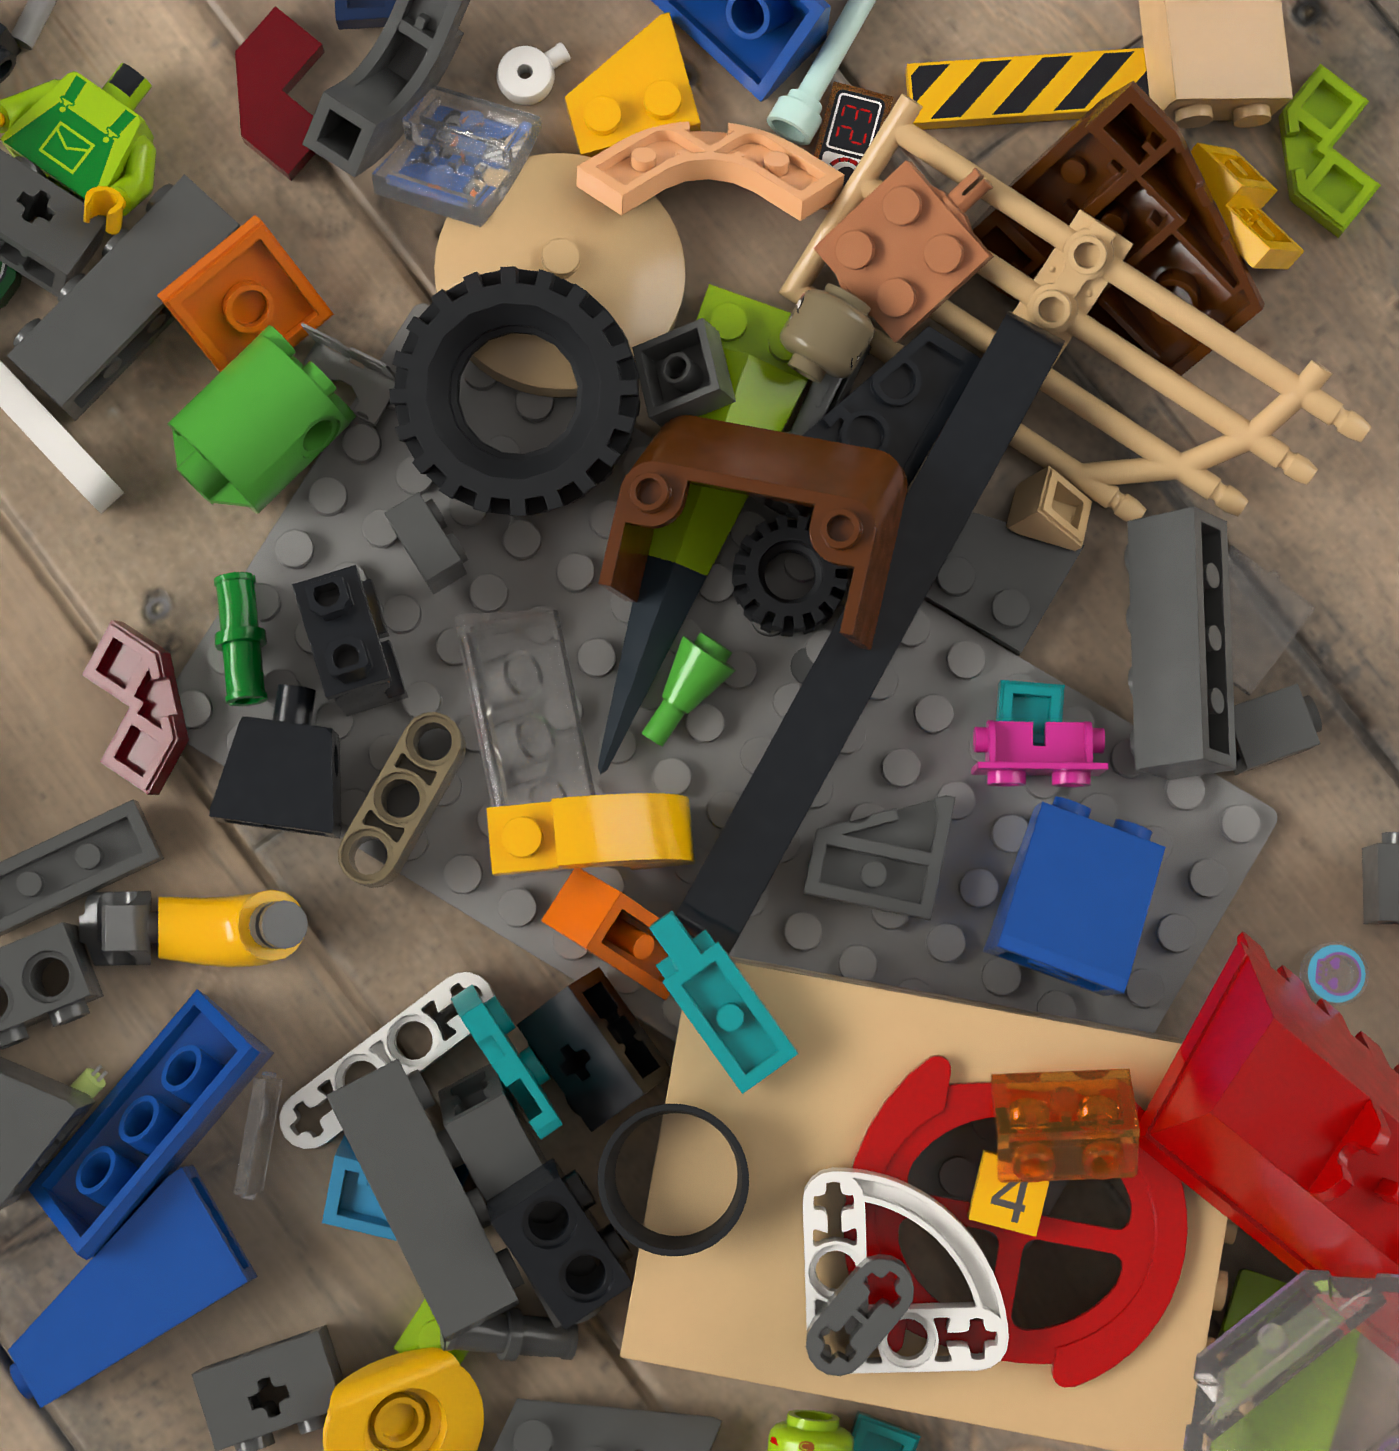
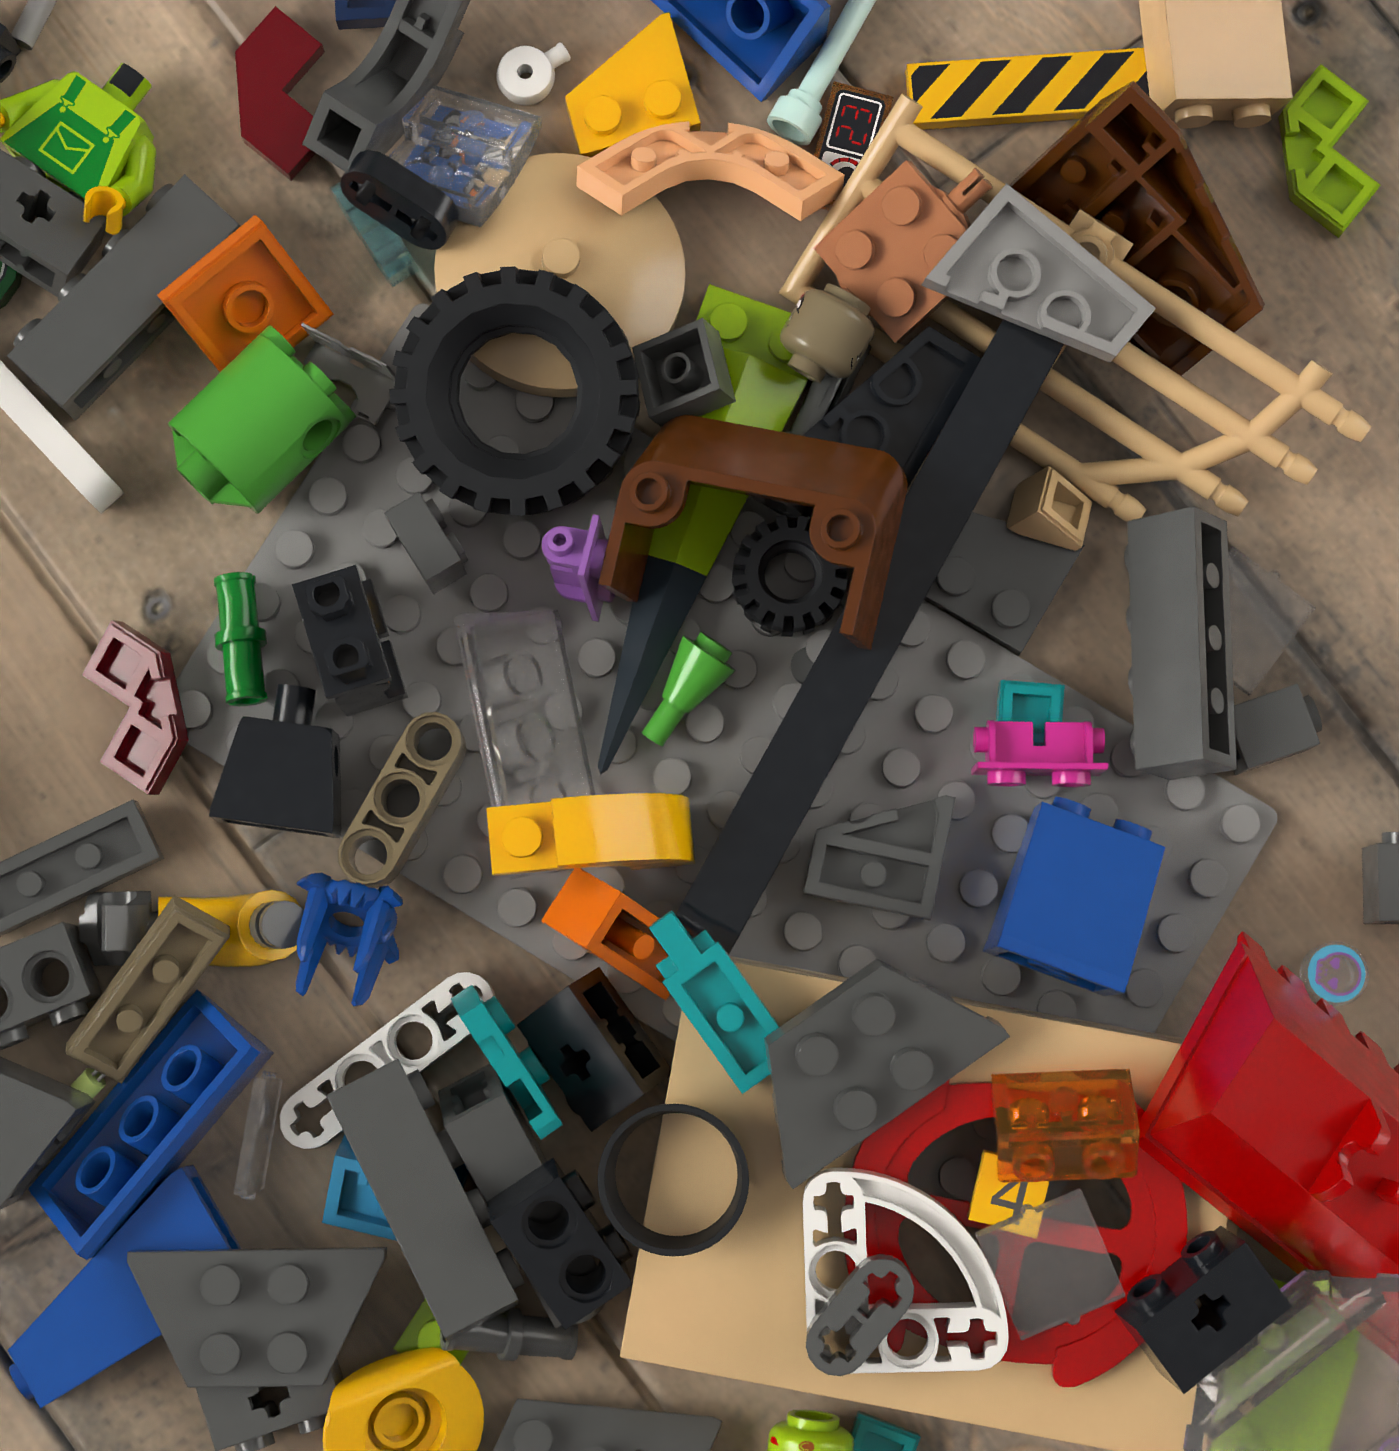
yellow slope [1190,143,1304,270] -> none
none -> dark tan tile [65,895,230,1084]
none -> dark grey wing [127,1247,387,1388]
none -> blue piece [295,872,403,1007]
none -> clear light blue beam [330,181,419,288]
none -> black beam [340,150,460,250]
none -> medium lavender hinge [542,514,615,622]
none -> dark grey wing [764,959,1010,1189]
none -> light grey wing [921,183,1156,363]
none -> clear piece [975,1188,1126,1340]
none -> black brick [1114,1226,1292,1394]

